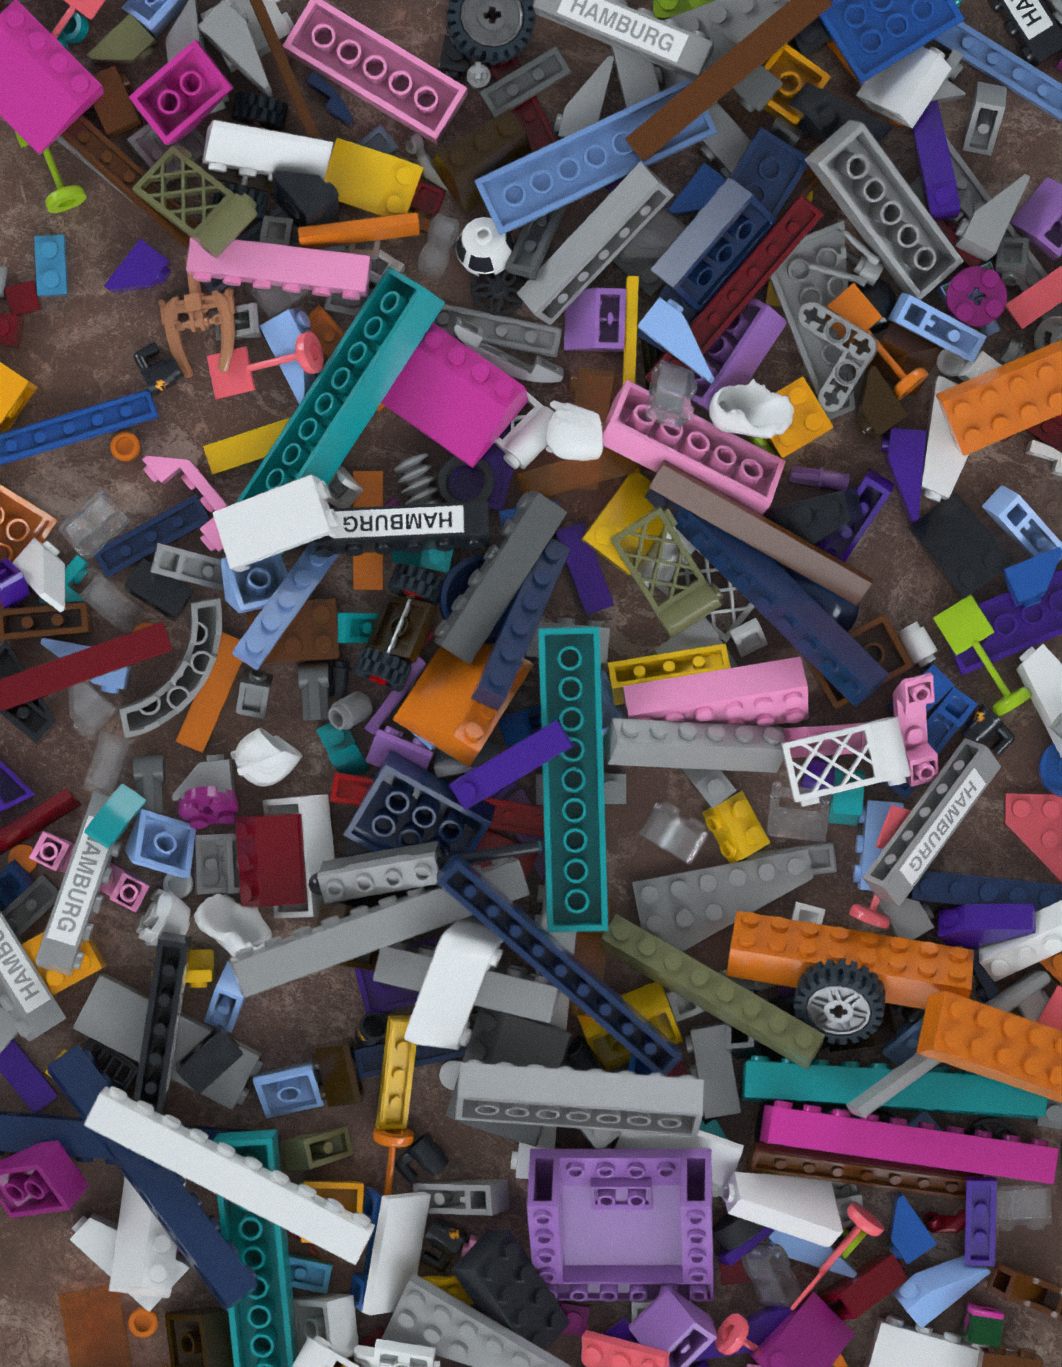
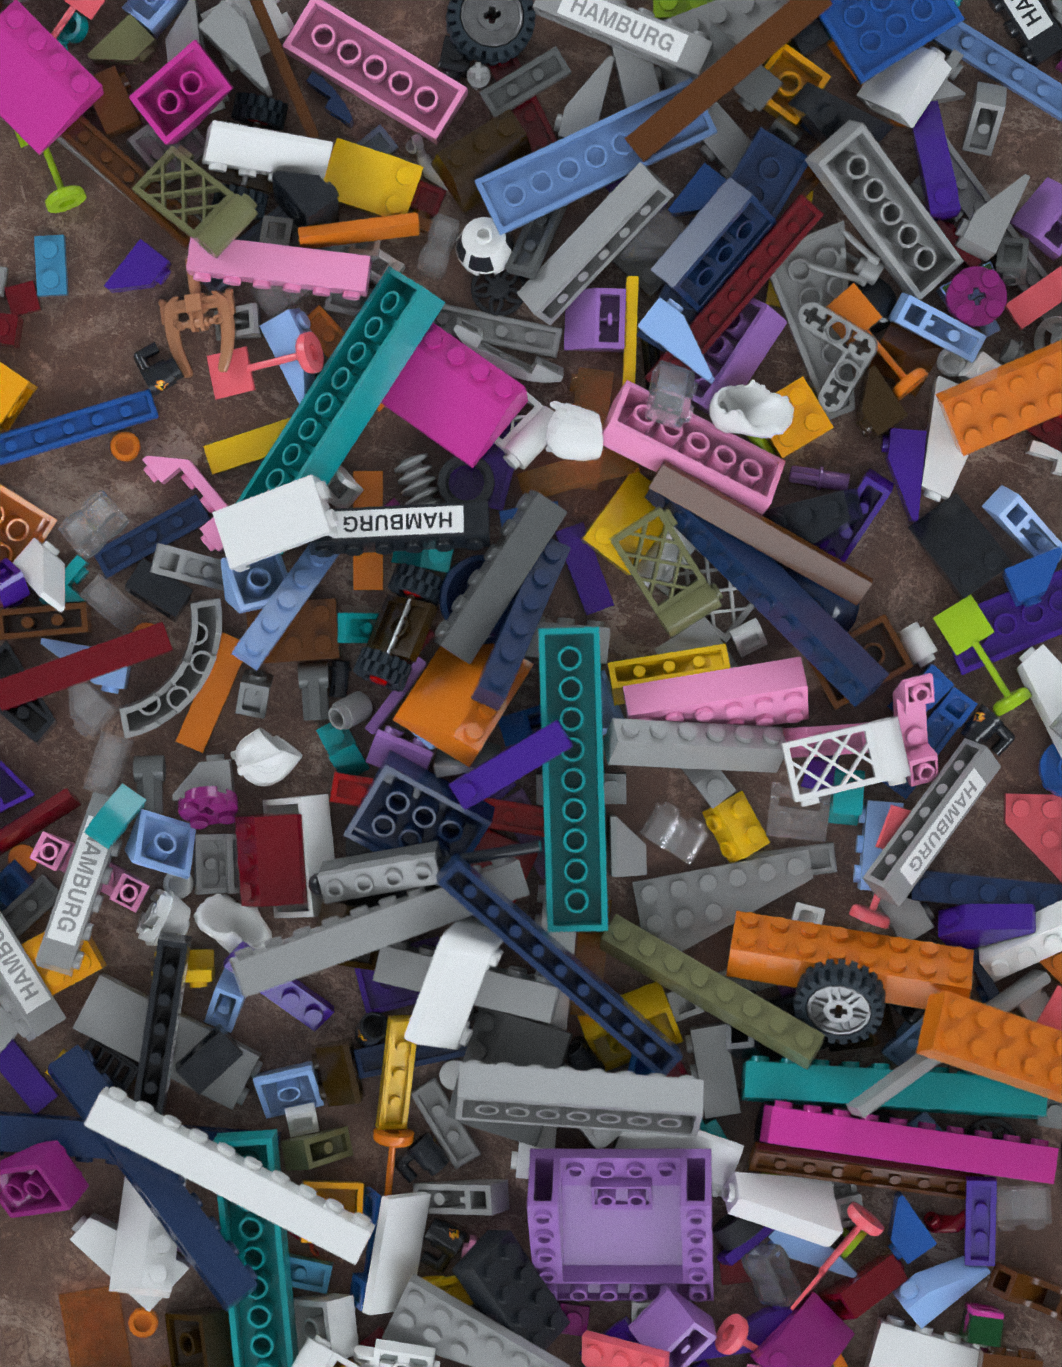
none -> plate [223,941,334,1032]
none -> white plate [285,1102,320,1137]
none -> light grey tile [411,1077,481,1169]
none -> light grey slope [609,814,647,877]

